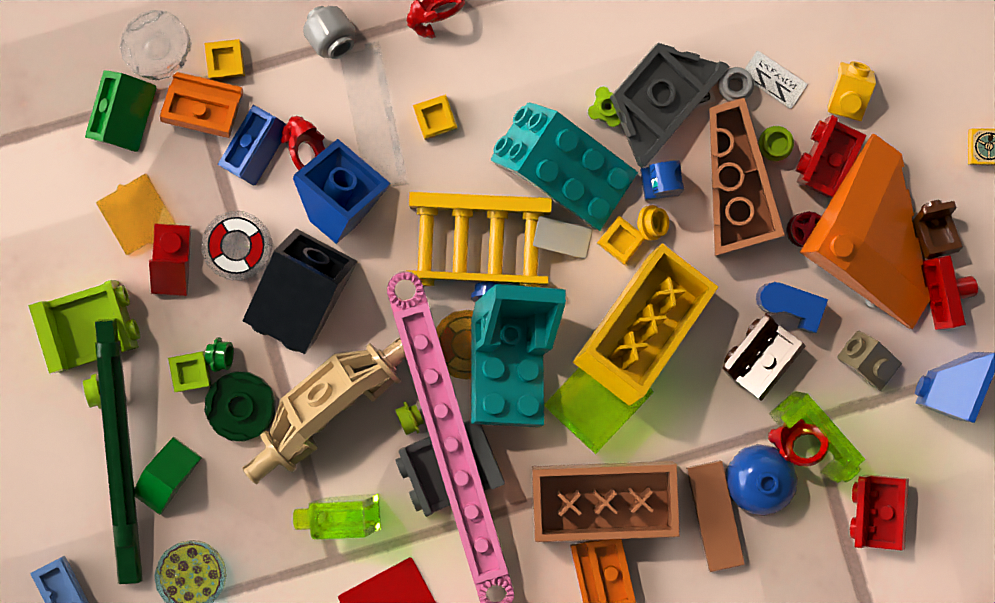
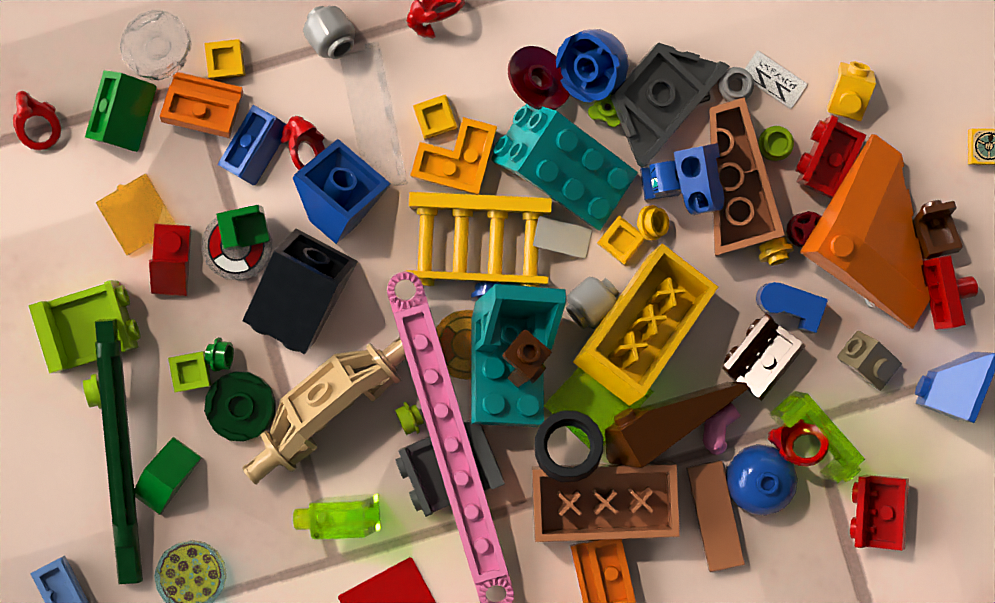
none -> red piece [13,91,62,150]
none -> green panel [216,205,270,250]
none -> light orange plate [410,117,497,195]
none -> reddish brown bracket [503,330,552,387]
none -> dark red dish [508,46,570,110]
none -> black tyre [535,411,603,482]
none -> blue cylinder [556,29,629,102]
none -> light grey head [566,277,619,329]
none -> reddish brown wedge [605,382,749,468]
none -> blue leg [674,143,724,215]
none -> bright pink arm [703,402,741,455]
none -> yellow plate [758,237,794,266]

